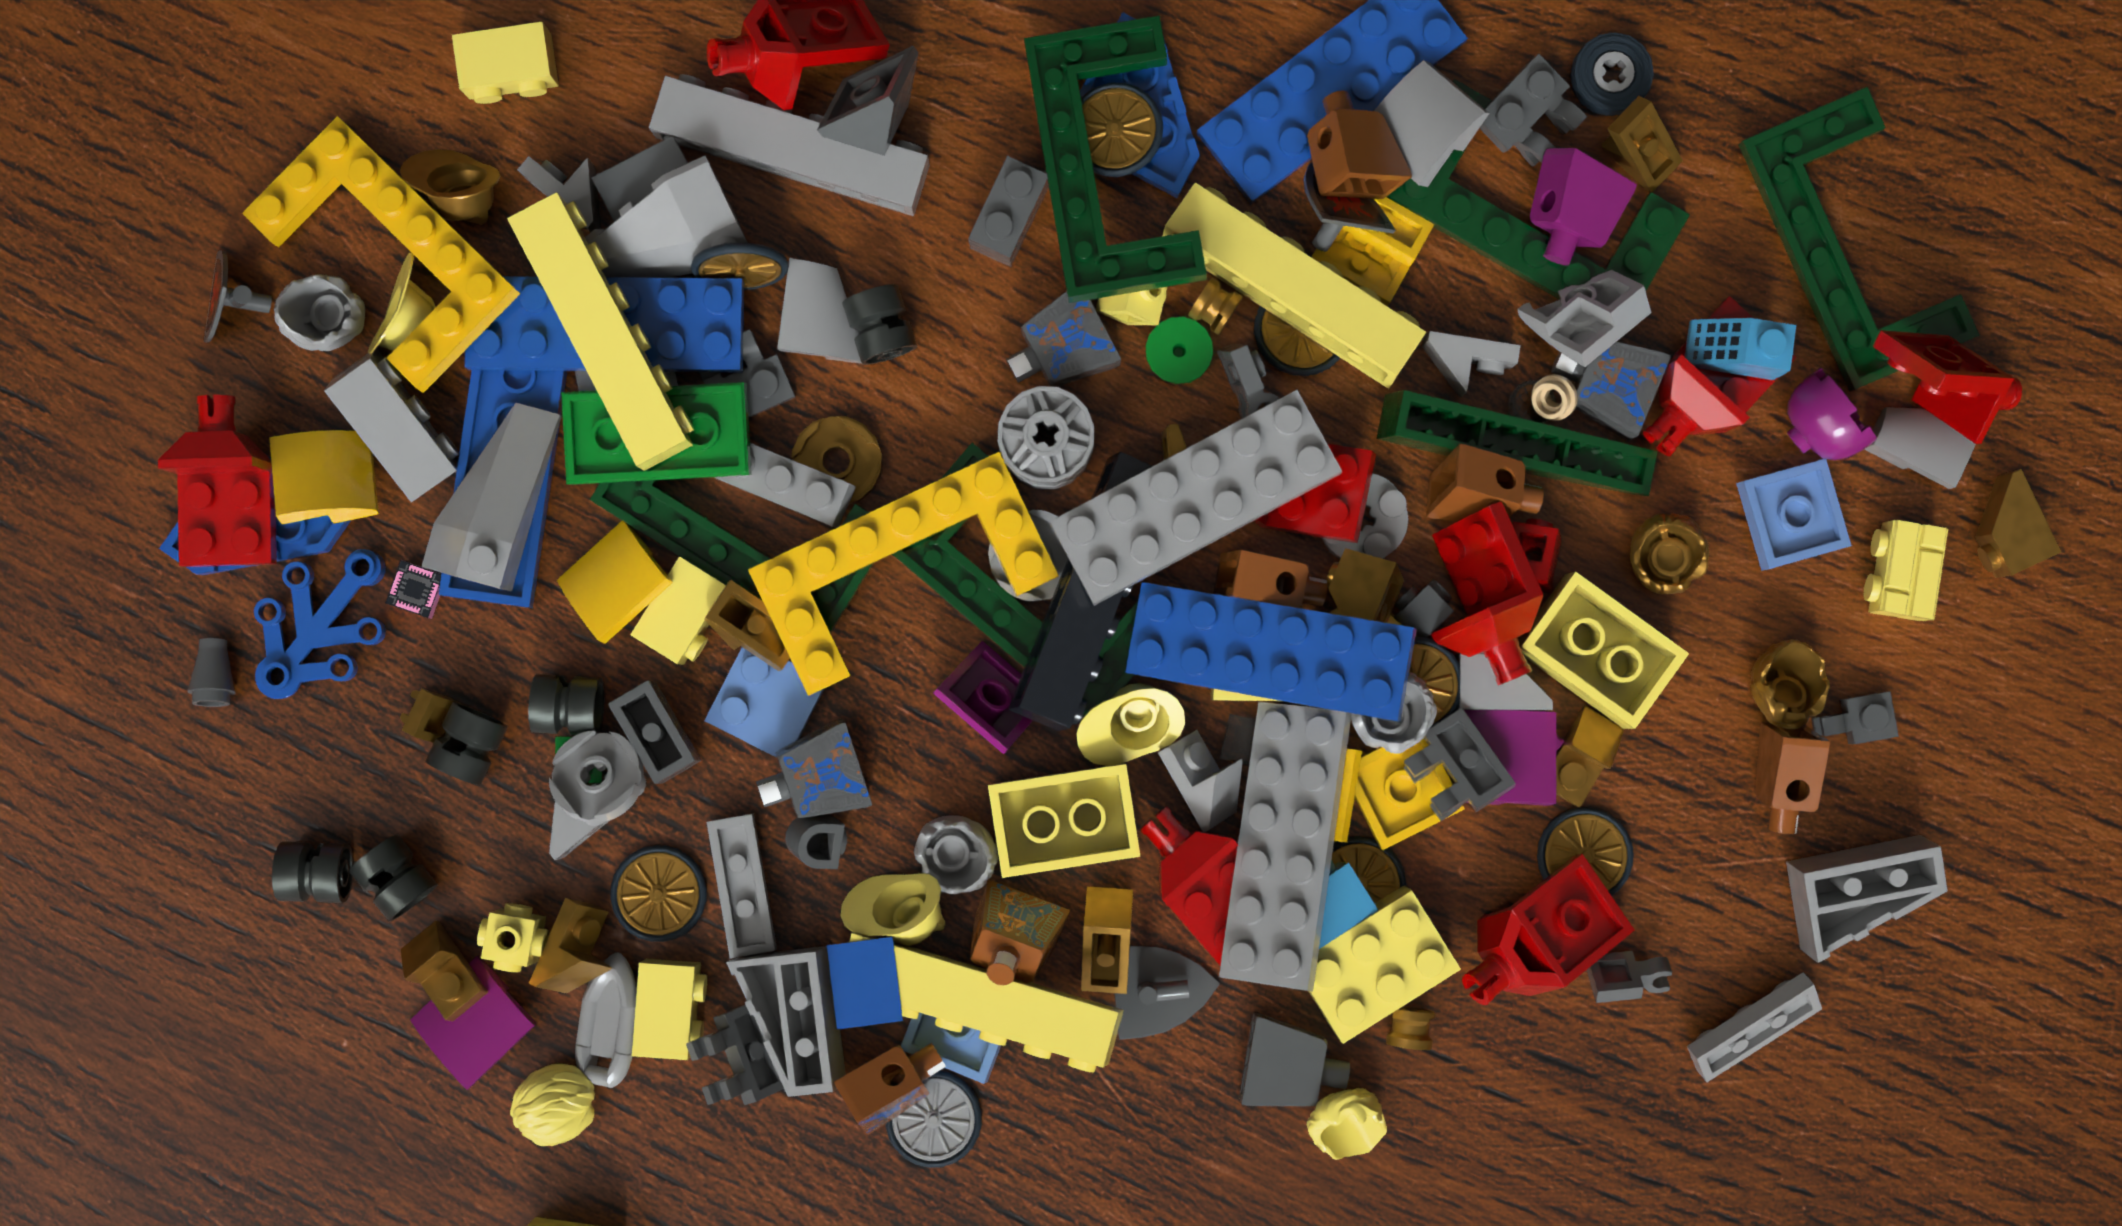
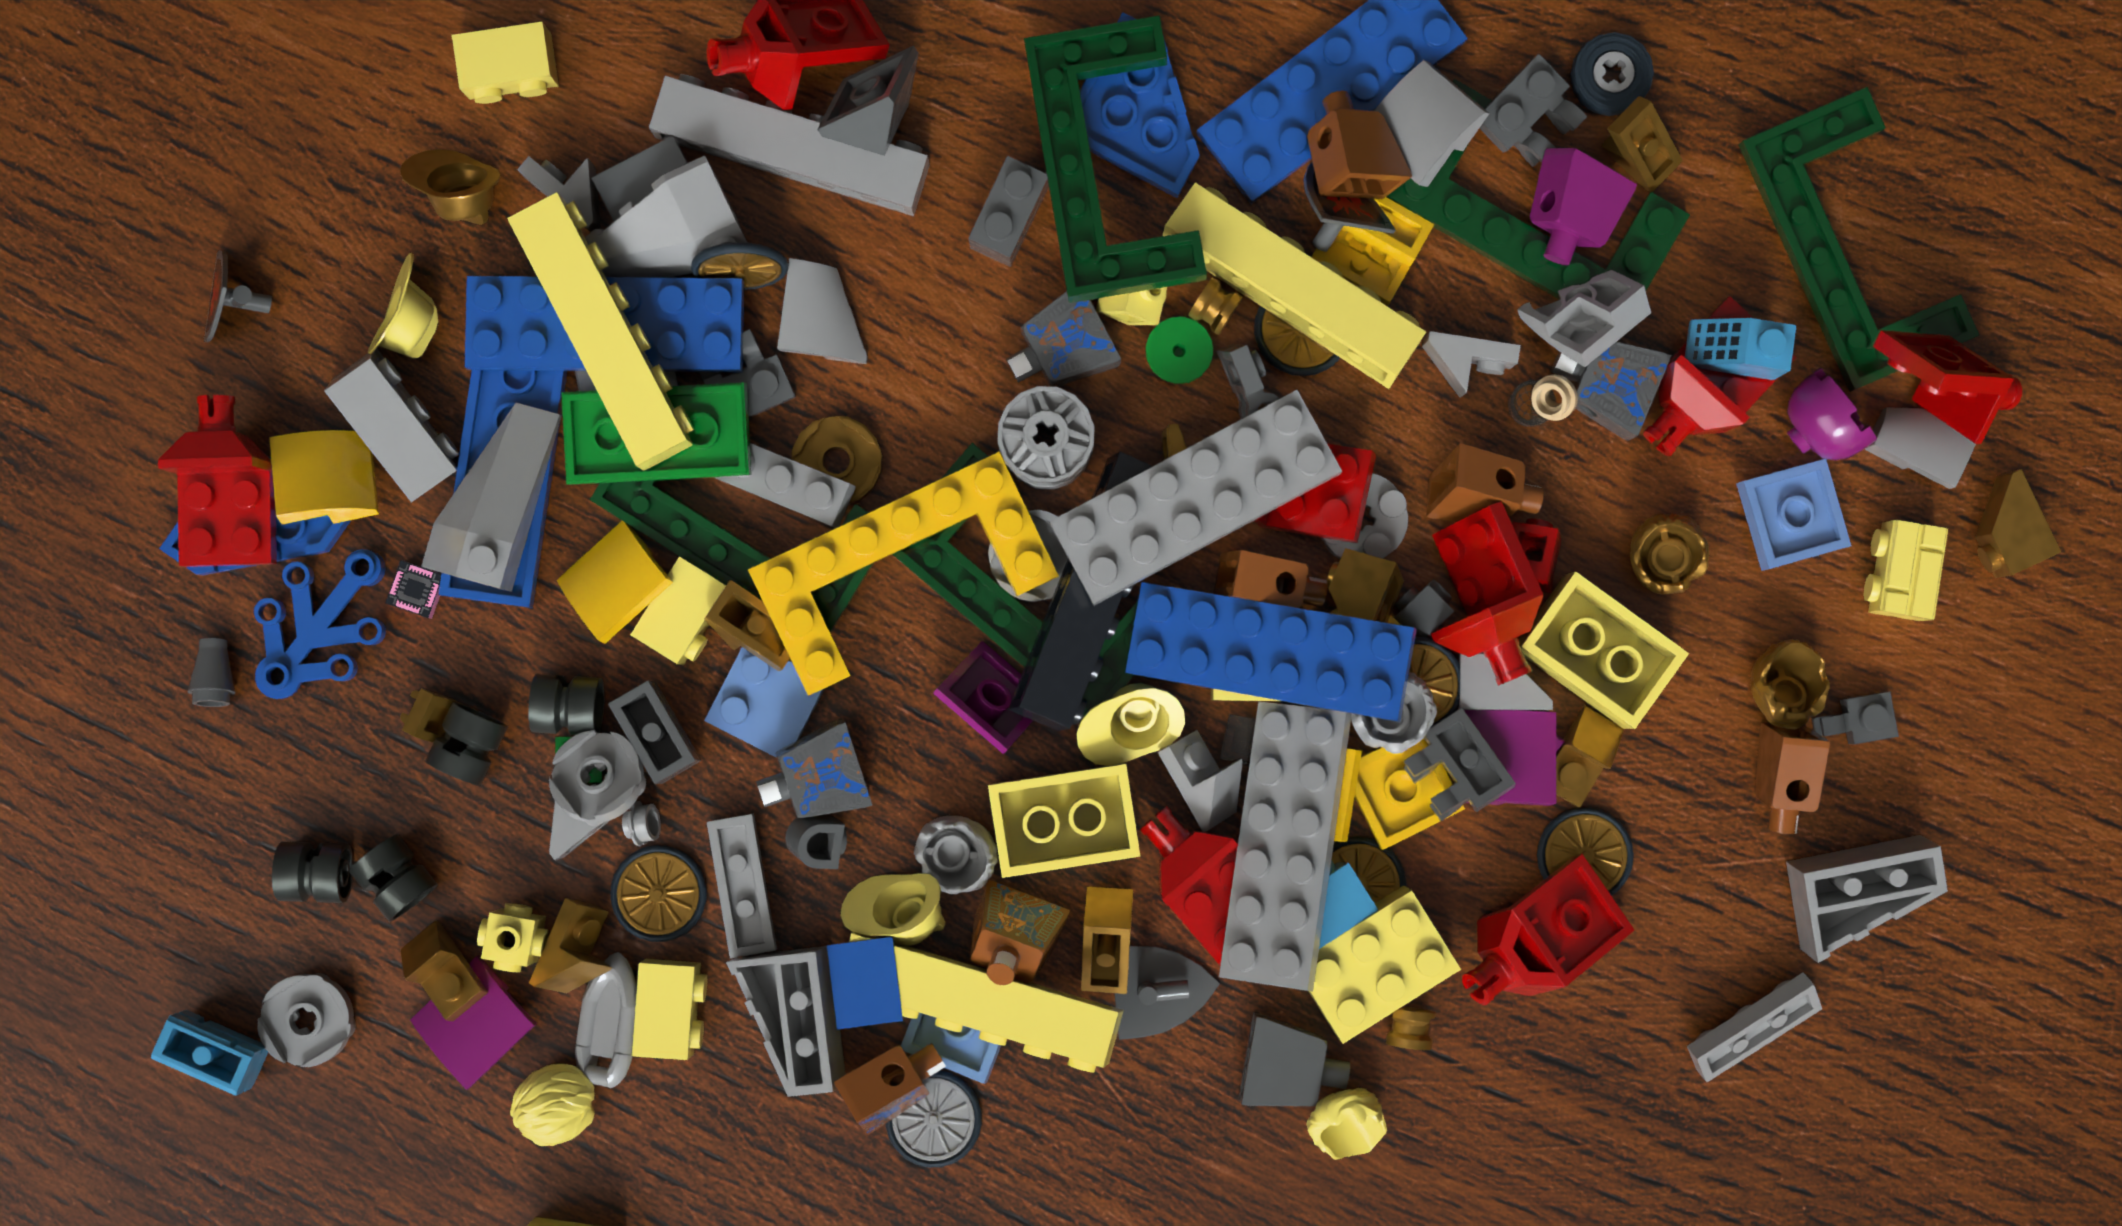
yellow plate [242,116,520,393] -> none
light grey hair [274,274,365,351] -> none
dark grey plate [686,1004,784,1105] -> none
pearl dark grey wheel [842,284,918,365] -> none
pearl gold wheel [1081,82,1163,177] -> none
dark green slope [1376,390,1658,496] -> none
dark grey plate [1587,951,1672,1003] -> none
none -> dark azure brick [151,1010,268,1096]
none -> light grey plate [257,973,356,1067]
none -> light grey plate [622,801,661,846]

